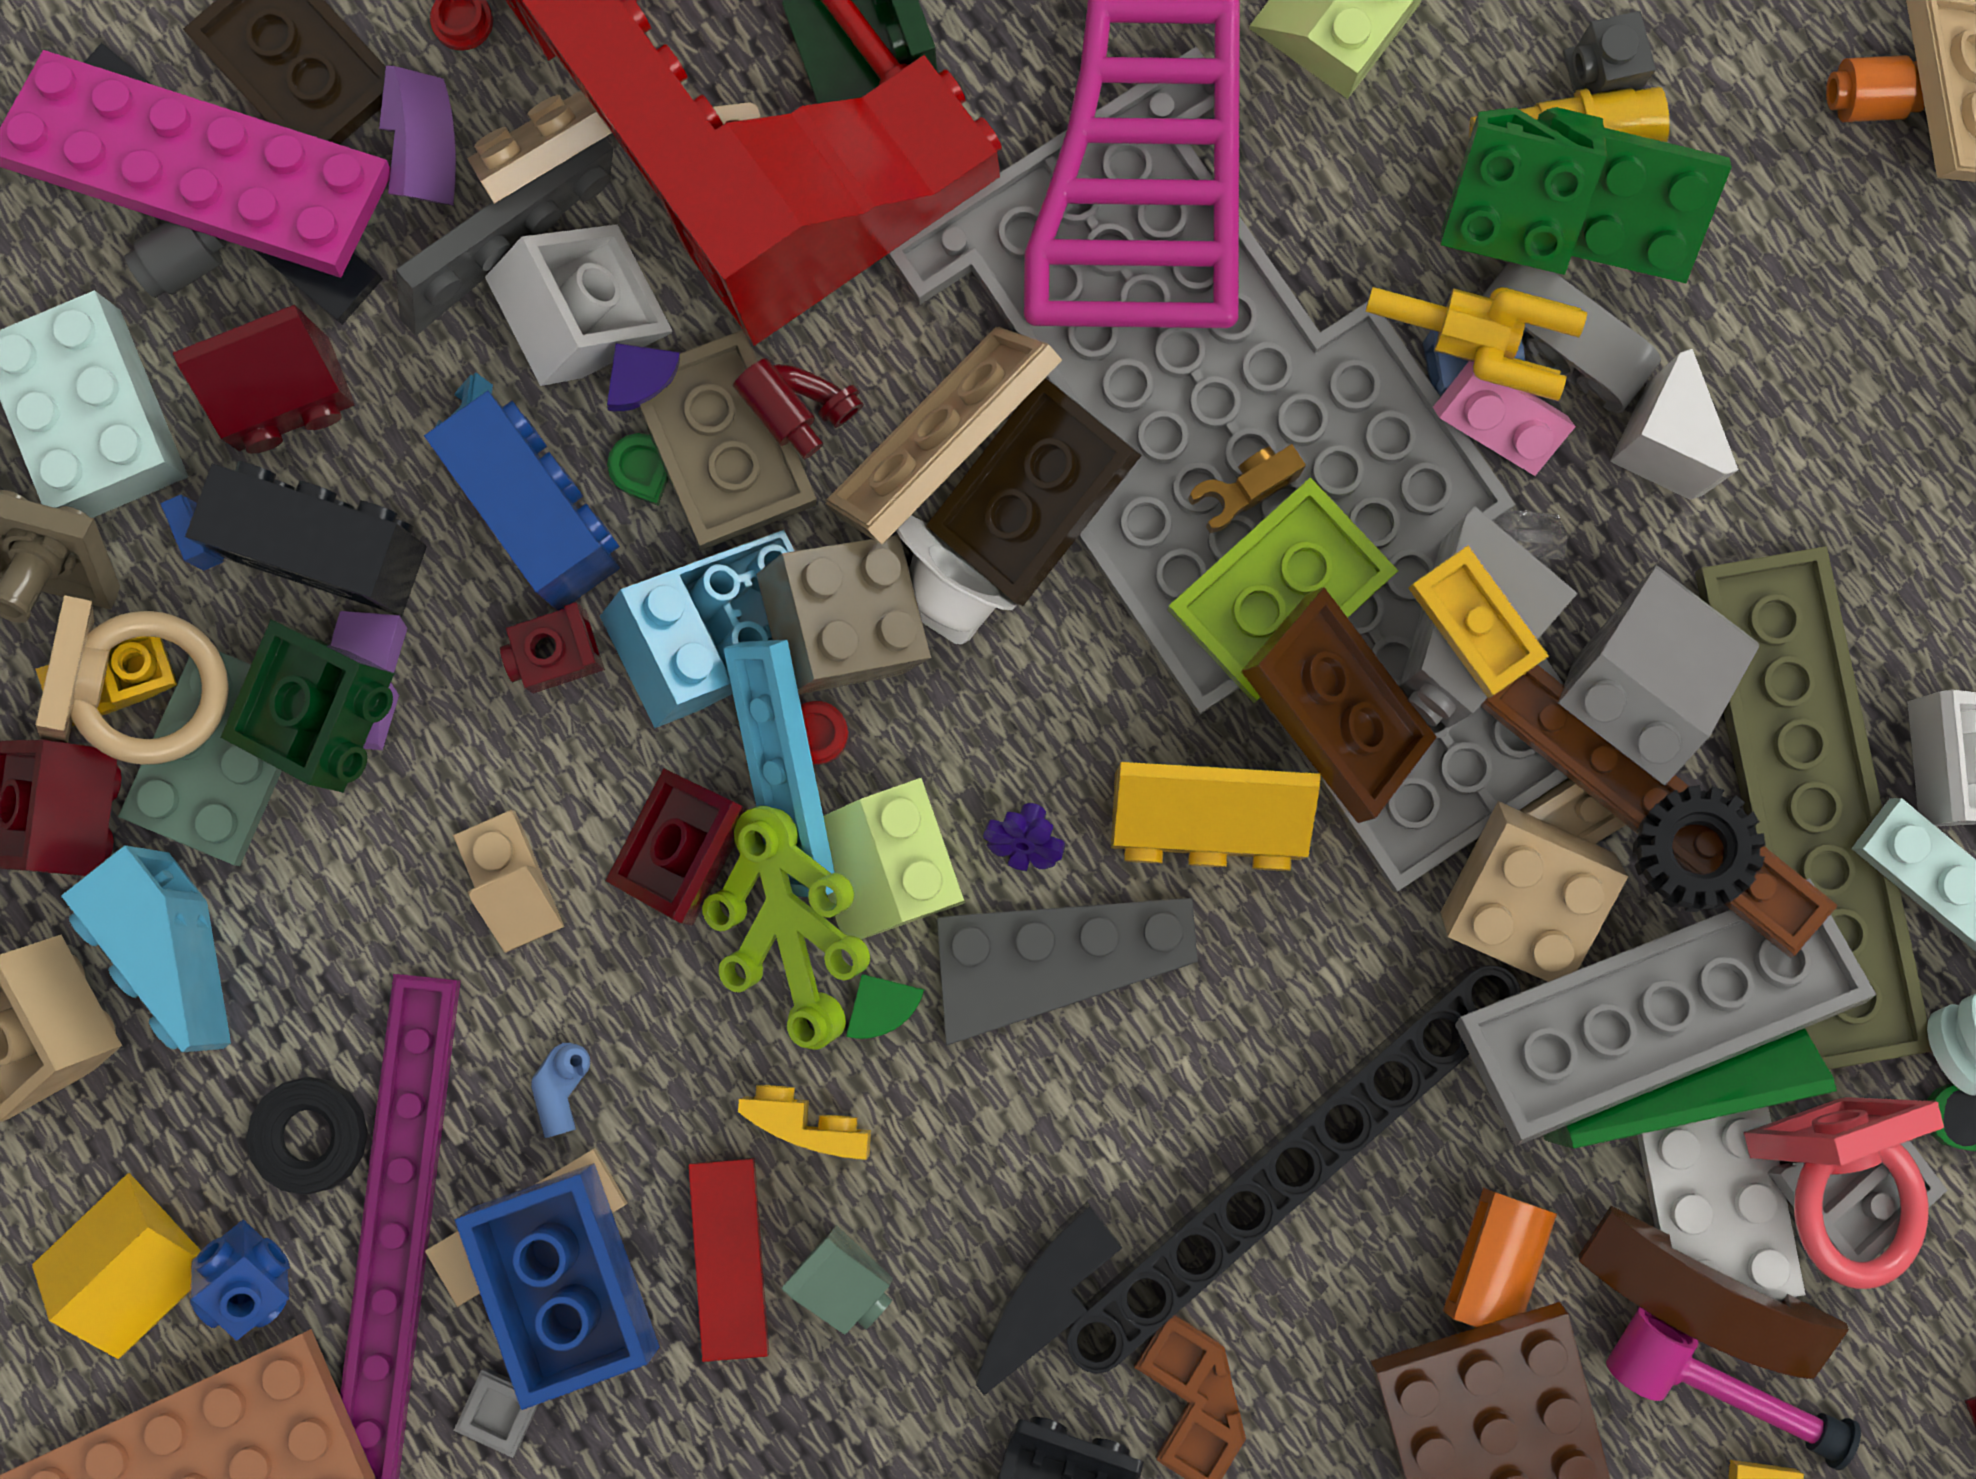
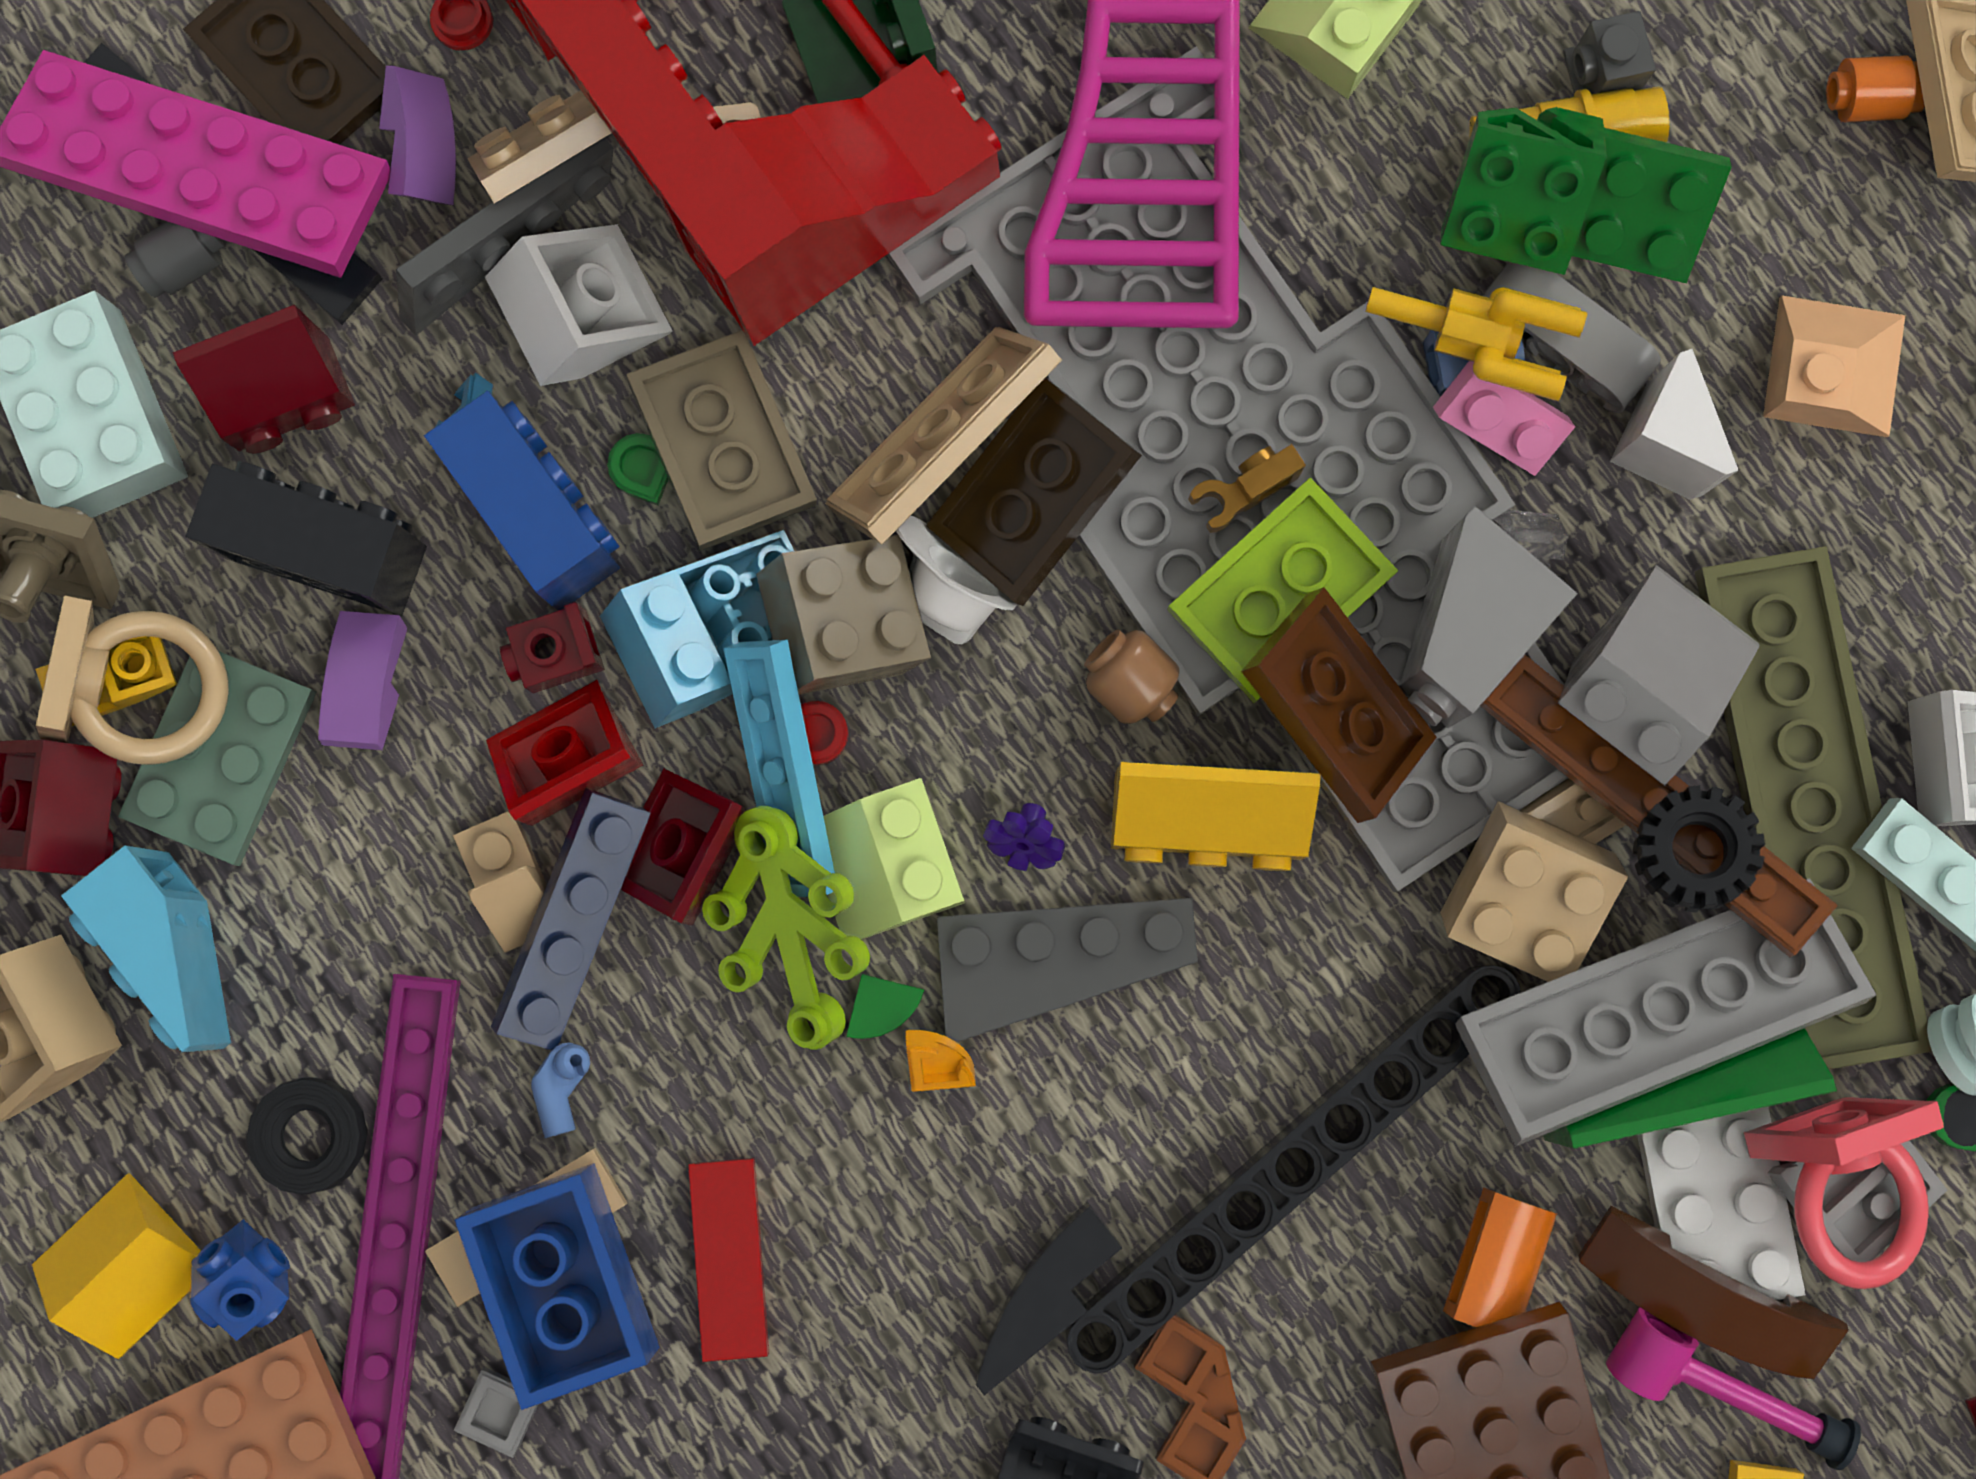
blue tile [160,494,224,571] -> none
dark green plate [220,619,394,793] -> none
dark purple tile [607,343,680,412] -> none
dark red plant [733,358,864,460] -> none
yellow slope [738,1085,871,1160] -> none
sand green slope [781,1225,893,1335] -> none
yellow plate [1408,546,1549,698] -> none
none -> red slope [486,680,643,826]
none -> plate [491,788,651,1050]
none -> light orange tile [906,1030,976,1092]
none -> medium nougat head [1084,629,1180,724]
none -> light nougat slope [1763,295,1905,437]

